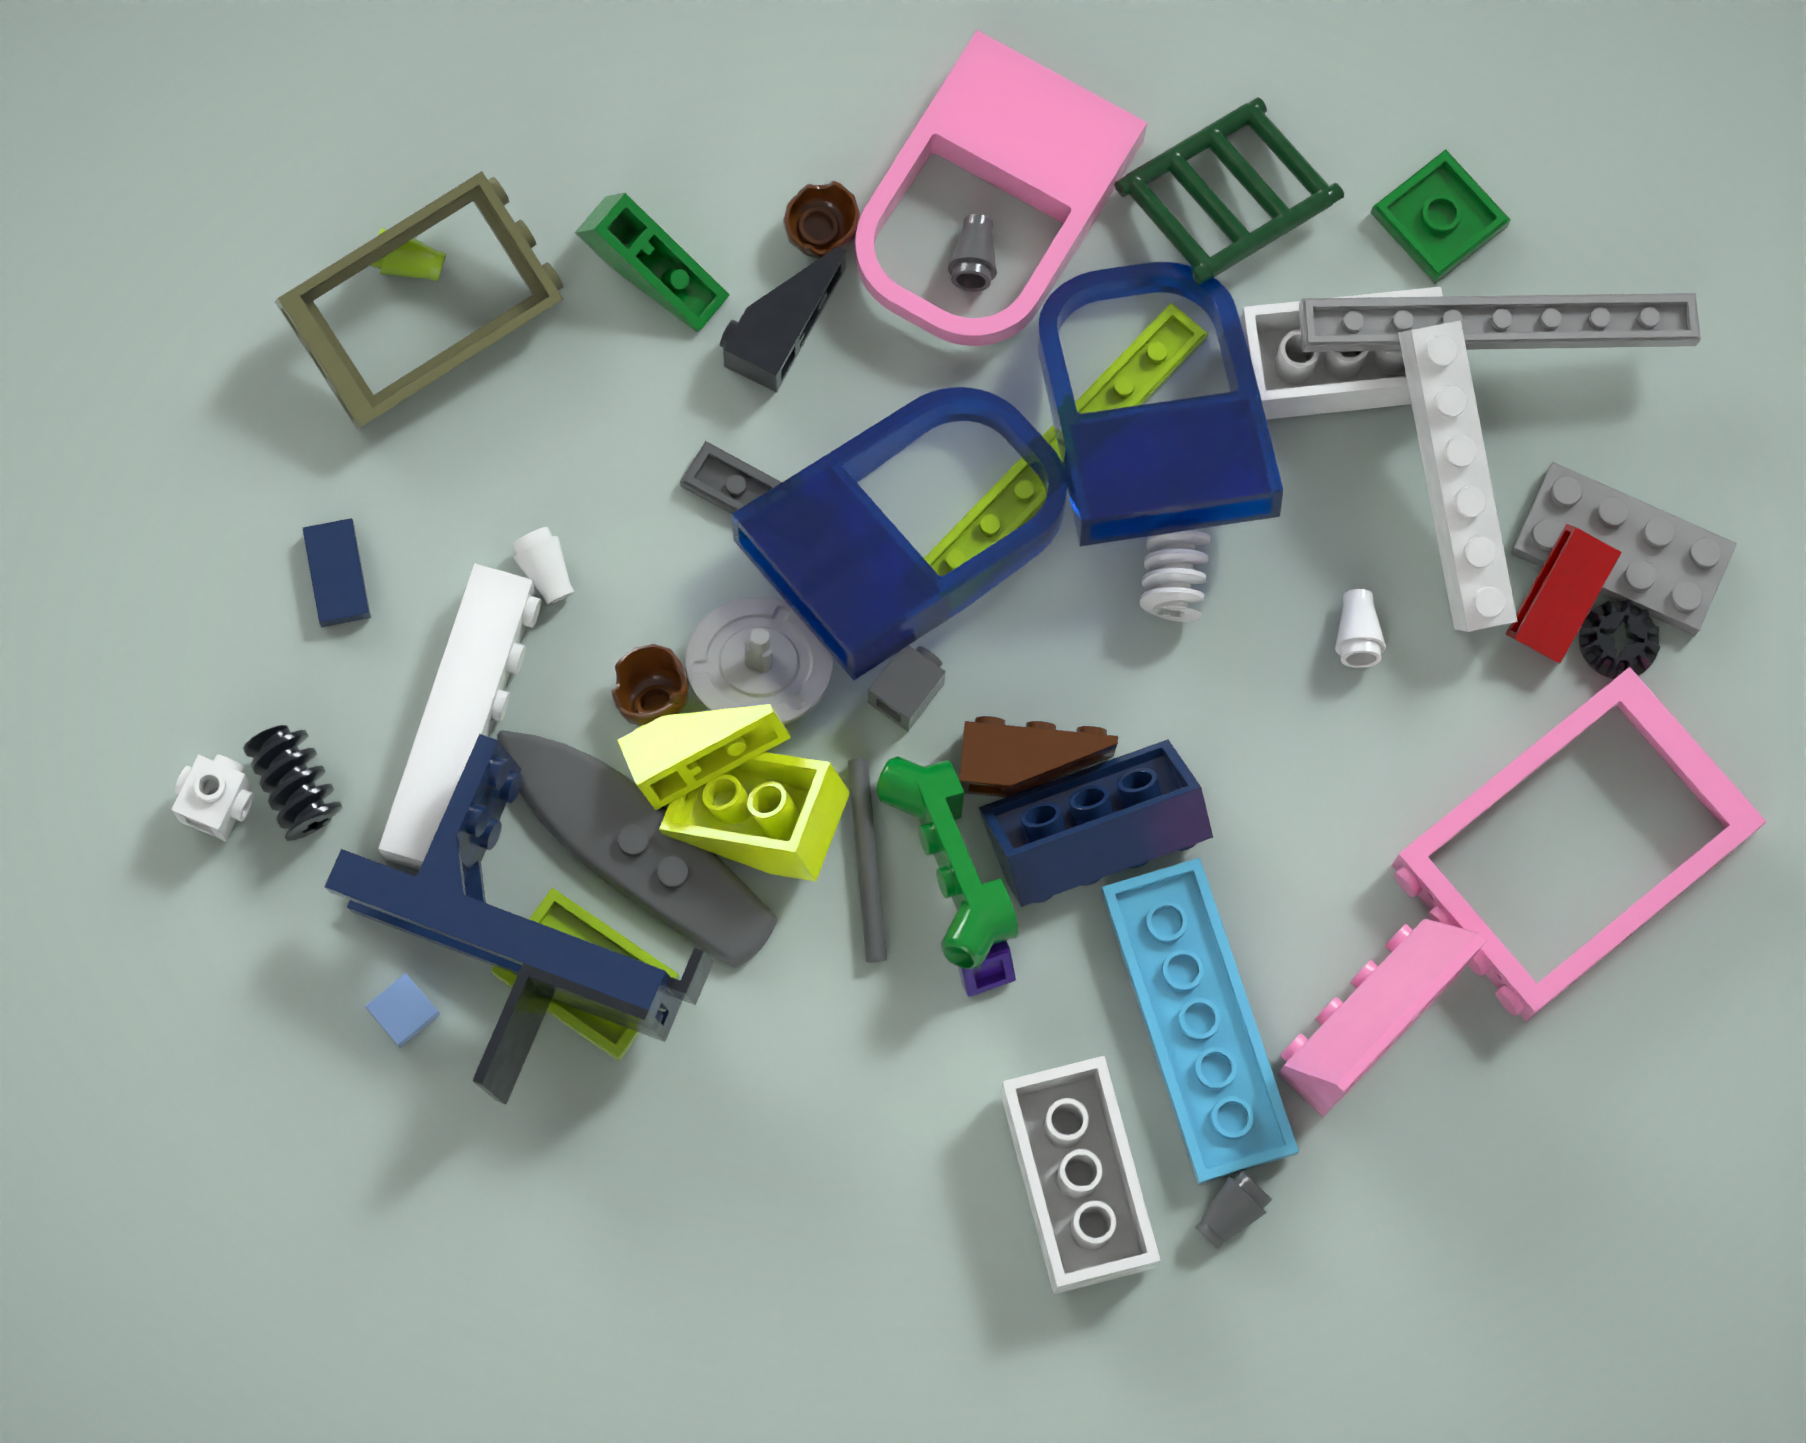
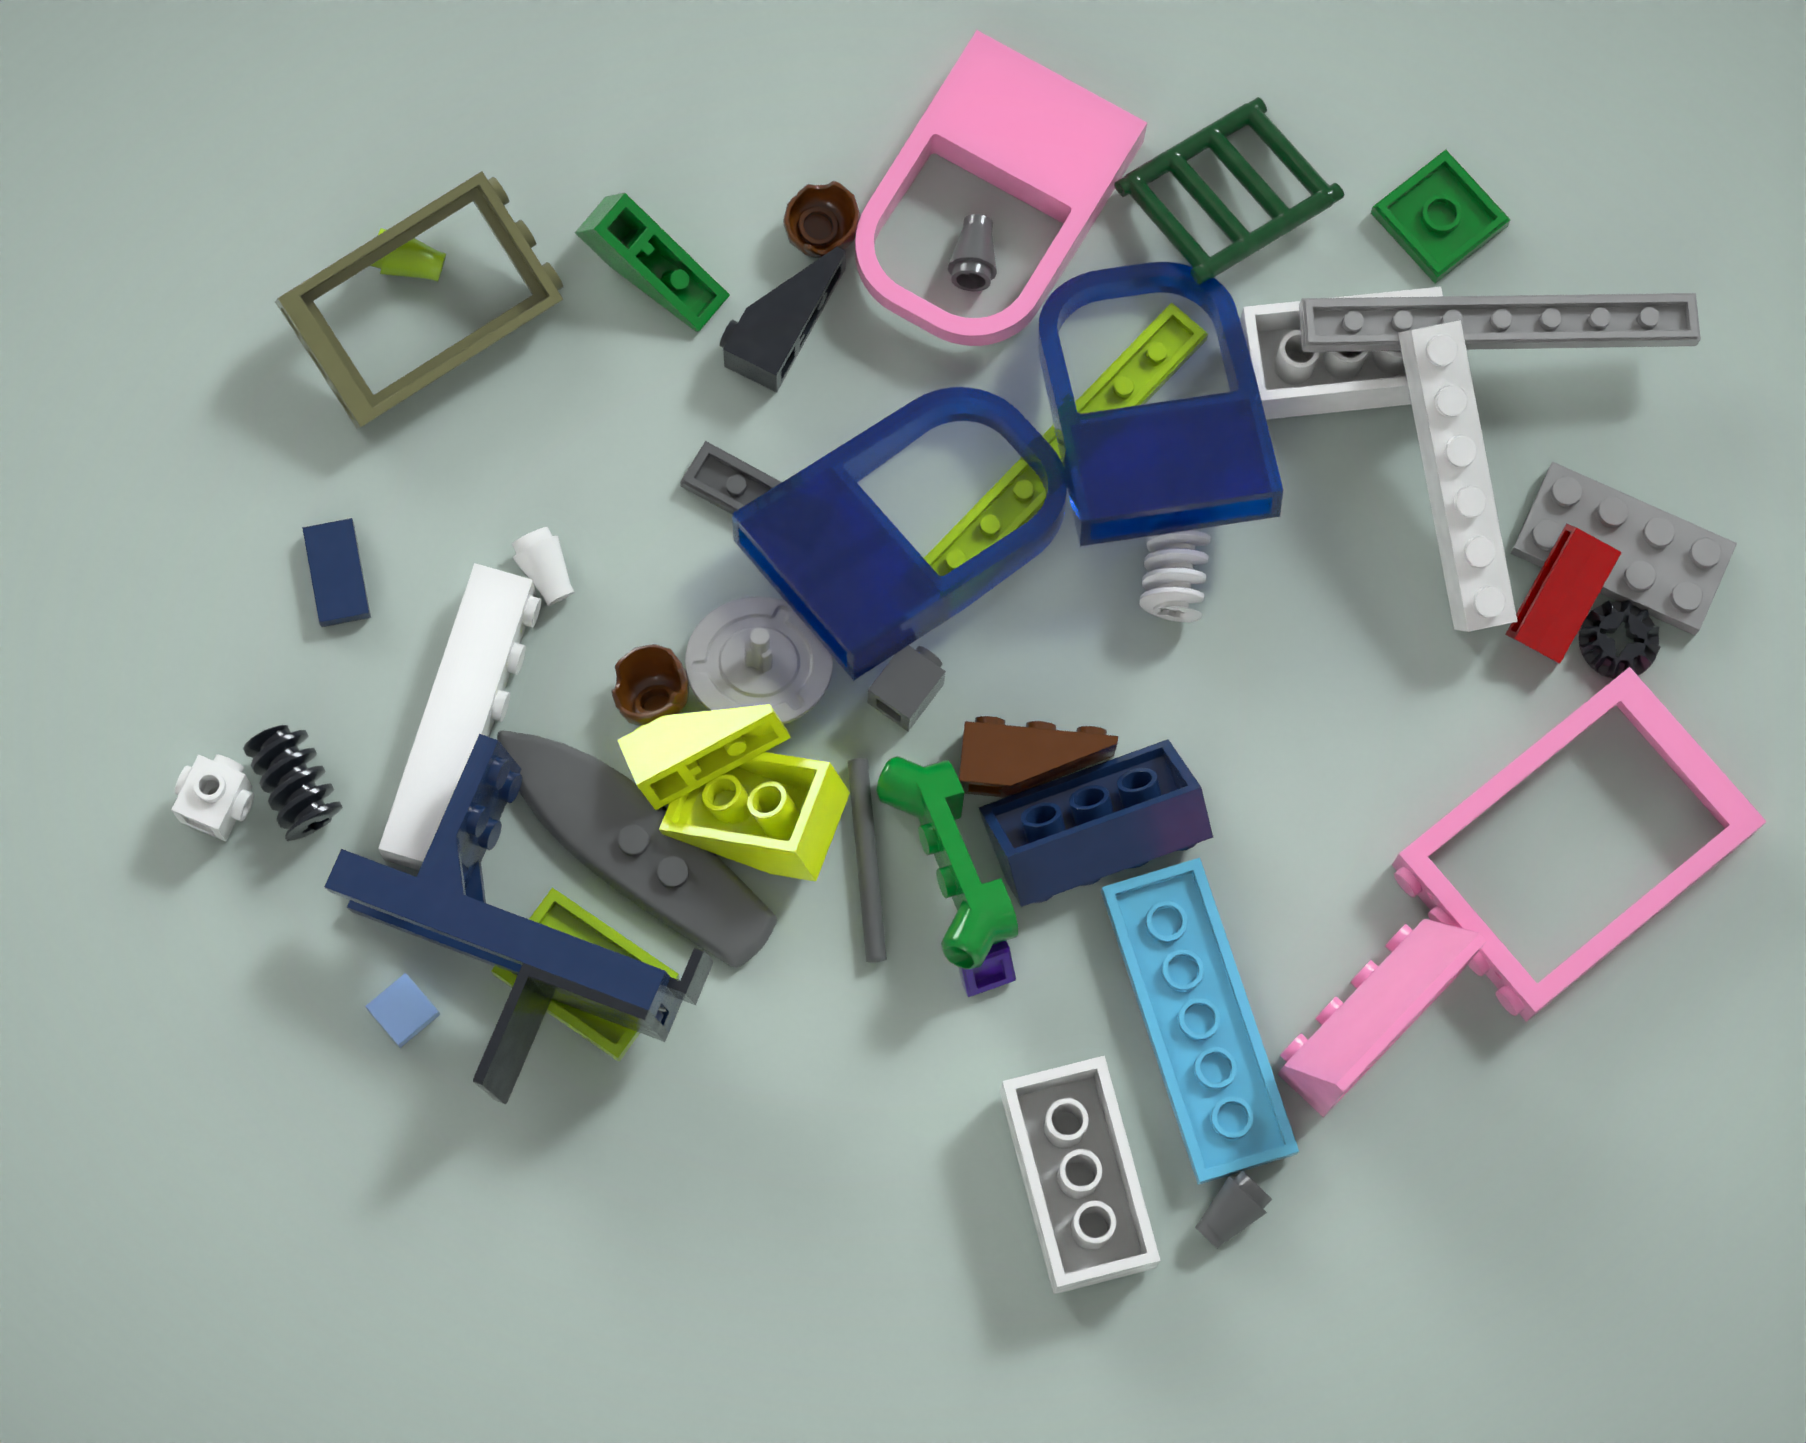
white cone [1335,589,1386,668] -> none

